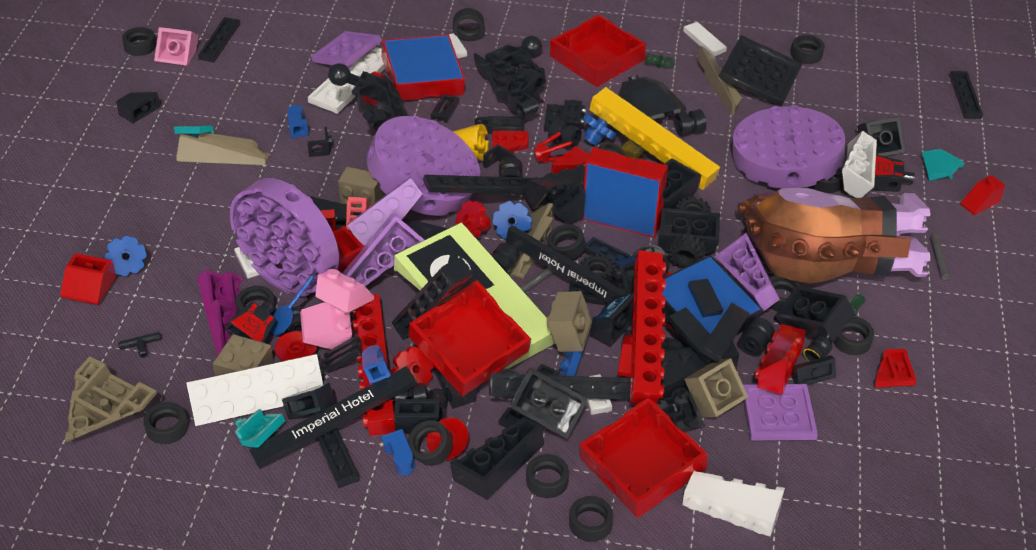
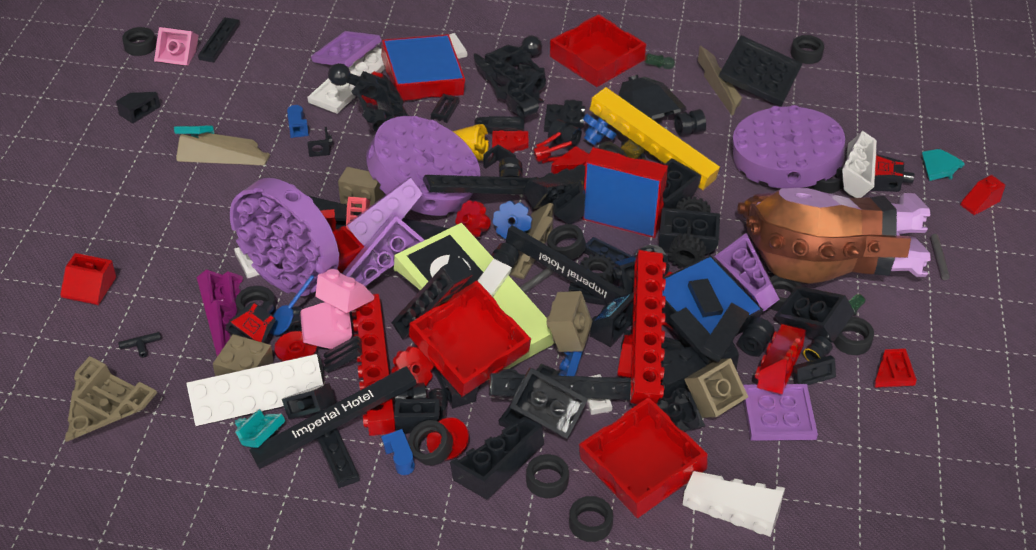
blue plant [104,235,147,276] -> none
black tyre [144,402,188,444] -> none
blue leg [362,345,391,384] -> none
black tyre [453,8,484,41] -> none
white tile [683,22,727,56] -> none
black slope [857,117,906,156] -> none
black tile [949,71,983,119] -> none
none -> white tile [478,259,512,297]

